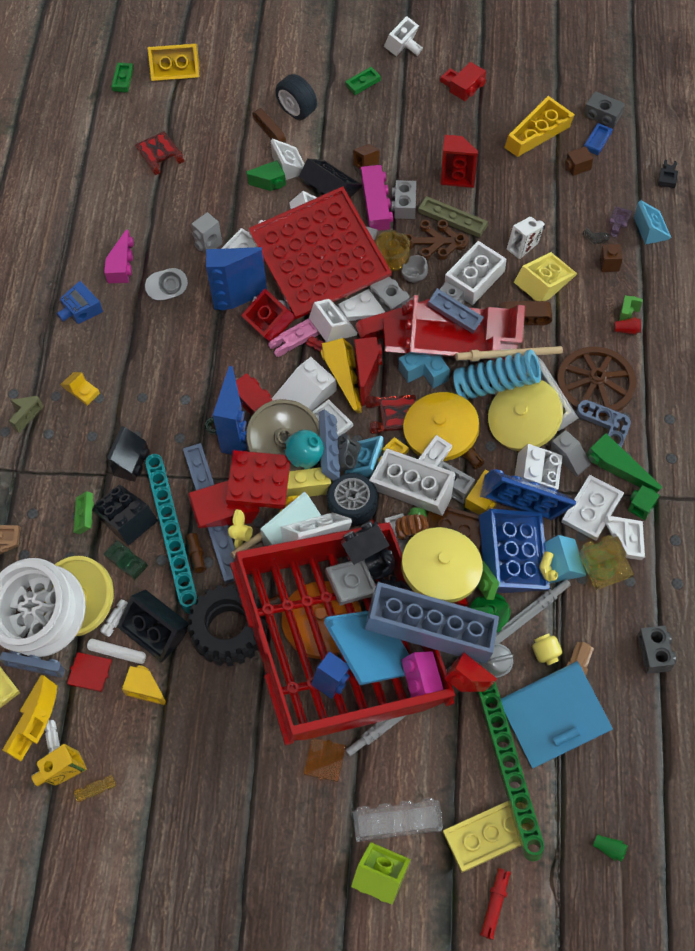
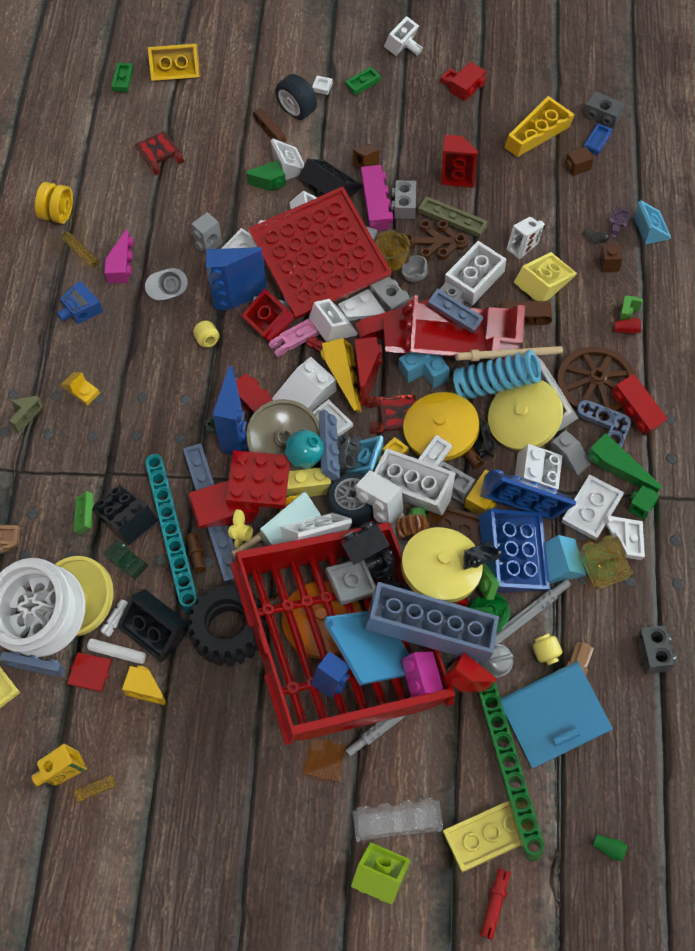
yellow slope [2,675,57,761] -> none
white axle [45,720,60,753] -> none
black slope [107,426,150,482] -> none
light yellow arm [539,551,558,582] -> none
black plate [658,159,678,188] -> none
none -> yellow wheel [35,182,73,224]
none -> clear yellow axle [61,231,99,267]
none -> light yellow head [193,321,219,348]
none -> white plate [312,76,333,95]
none -> white brick [356,470,403,525]
none -> black hinge [463,540,502,570]
none -> black hinge [474,417,495,459]
none -> red brick [611,374,668,436]

